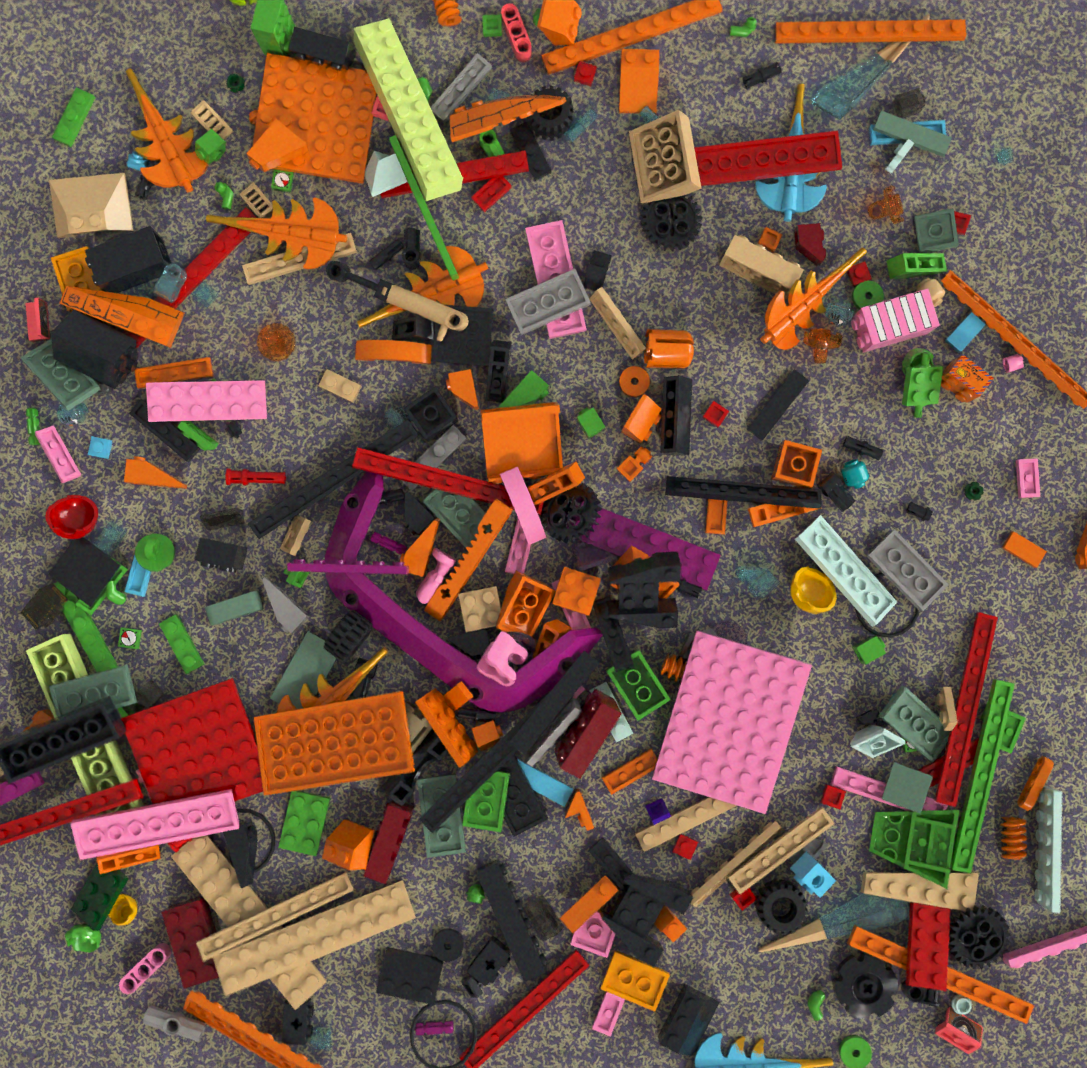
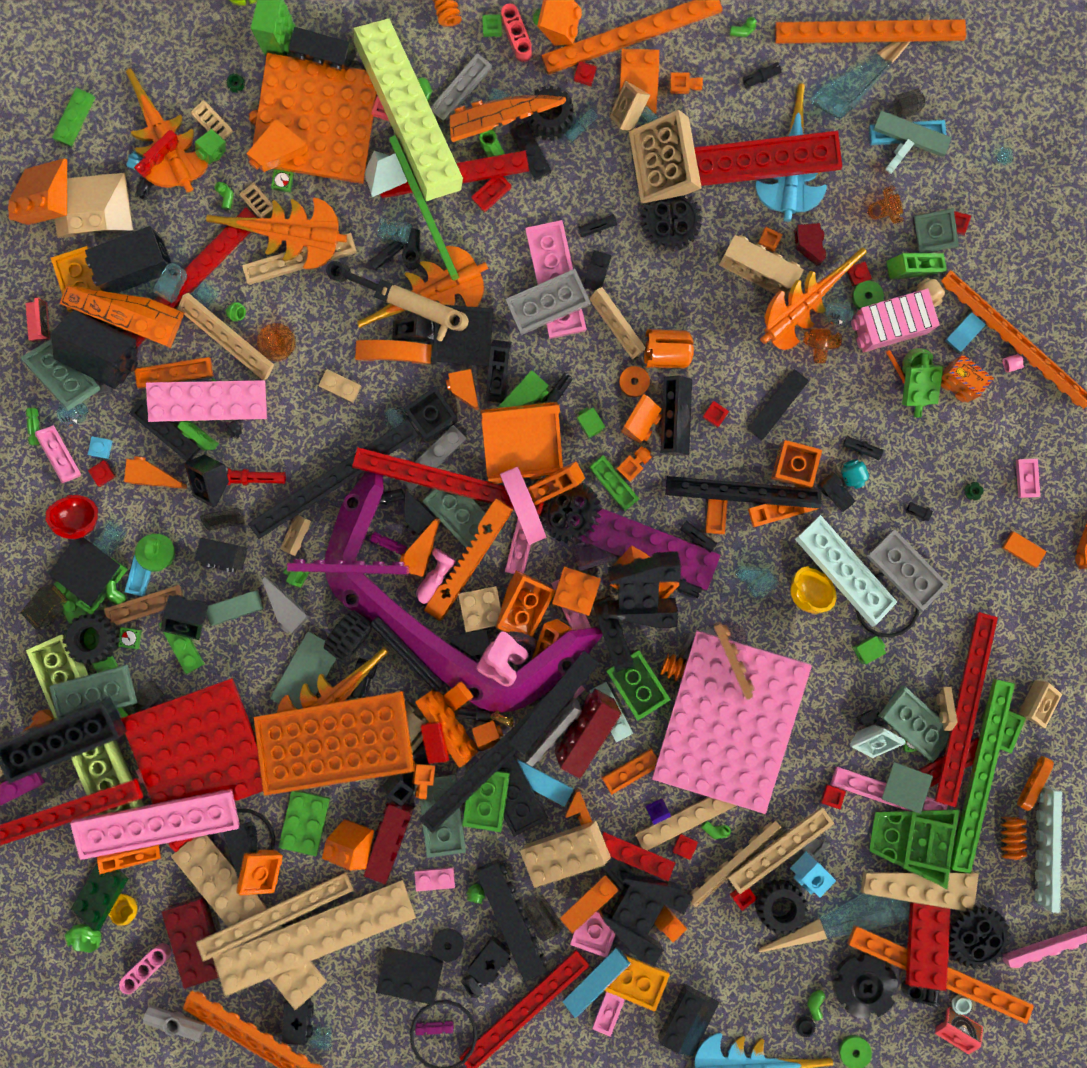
none -> orange slope [8,158,67,225]
none -> black tyre [62,614,120,664]
none -> red plate [88,460,116,487]
none -> medium nougat plate [104,585,183,626]
none -> red hinge [134,130,179,178]
none -> black brick [160,595,208,640]
none -> tan plate [178,293,274,380]
none -> black slope [184,454,229,508]
none -> bright green plate [225,302,246,321]
none -> orange plate [236,849,283,895]
none -> black axle [370,617,443,691]
none -> clear light blue plate [377,218,412,243]
none -> orange plate [412,764,435,799]
none -> bright pink plate [415,867,455,891]
none -> red tile [420,721,449,764]
none -> clear yellow piece [490,711,514,728]
none -> tan brick [520,821,611,888]
none -> black axle [542,373,573,403]
none -> medium azure tile [563,948,631,1018]
none -> black pin [578,214,617,238]
none -> bright green tile [588,455,639,512]
none -> red plate [602,831,676,881]
none -> tan slope [609,81,650,130]
none -> orange plate [670,72,703,94]
none -> black pin [679,520,717,552]
none -> bright green arm [701,821,731,839]
none -> medium nougat plate [713,621,755,700]
none -> black plate [795,1016,816,1037]
none -> orange piece [886,350,905,384]
none -> tan slope [1018,680,1062,728]

